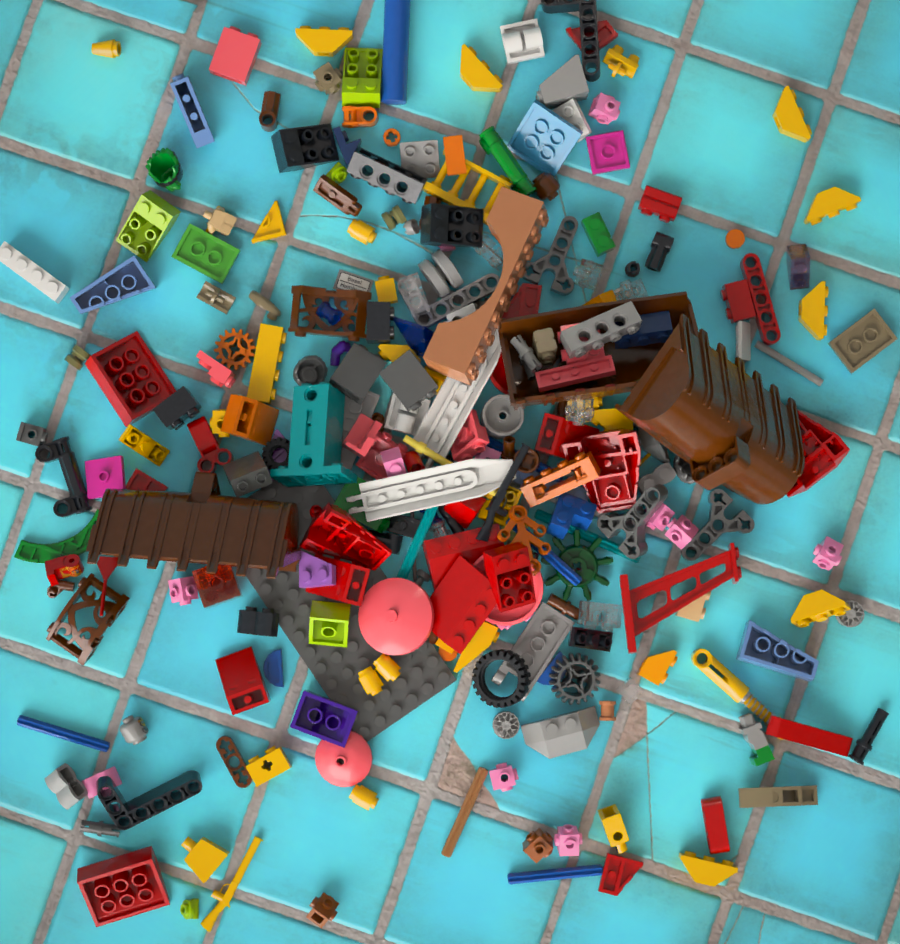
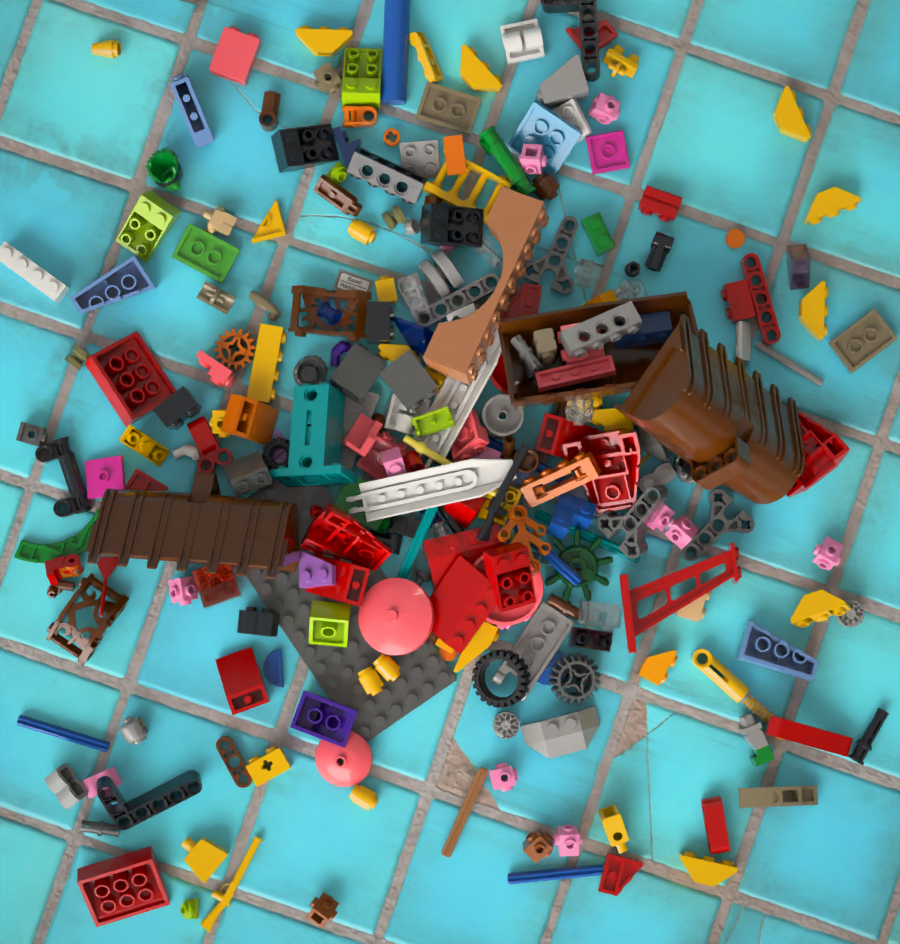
nougat bush [599,700,616,721] -> none
none -> white arm [172,444,201,461]
none -> yellow hinge [409,32,443,82]
none -> lime hinge [411,406,456,438]
none -> dark tan plate [416,81,482,136]
none -> bright pink brick [518,144,547,174]

